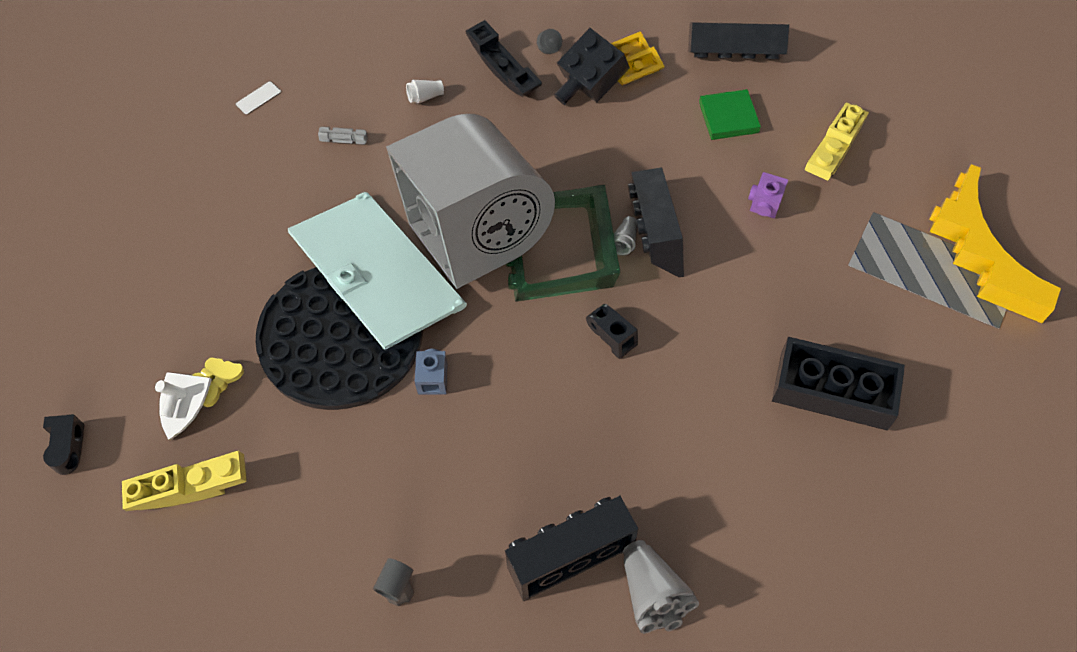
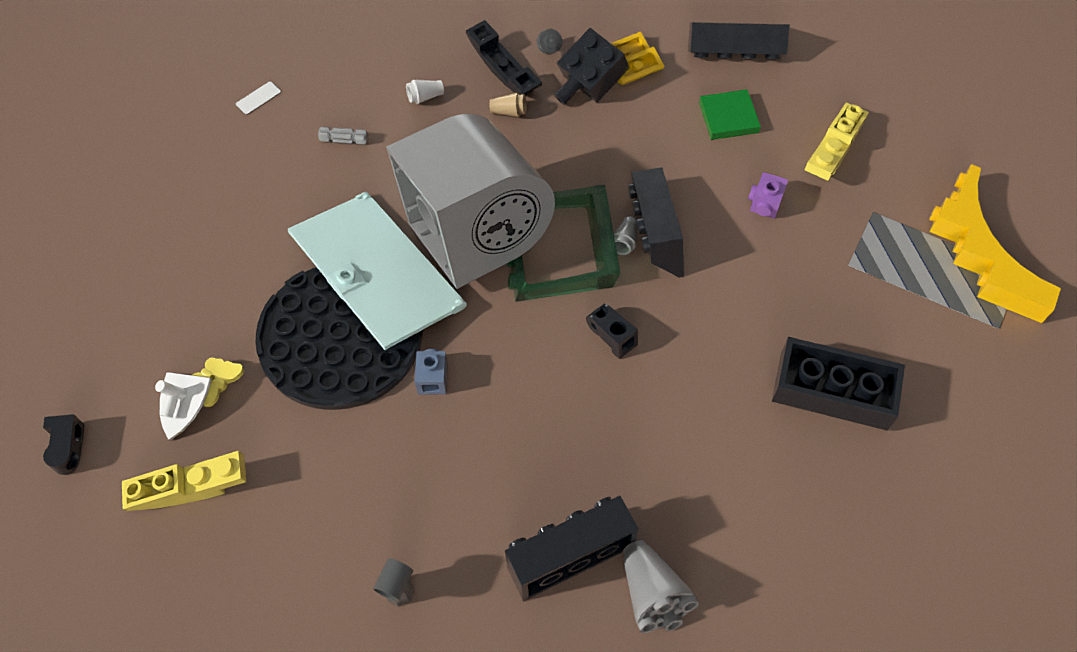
none -> tan cone [490,92,527,117]

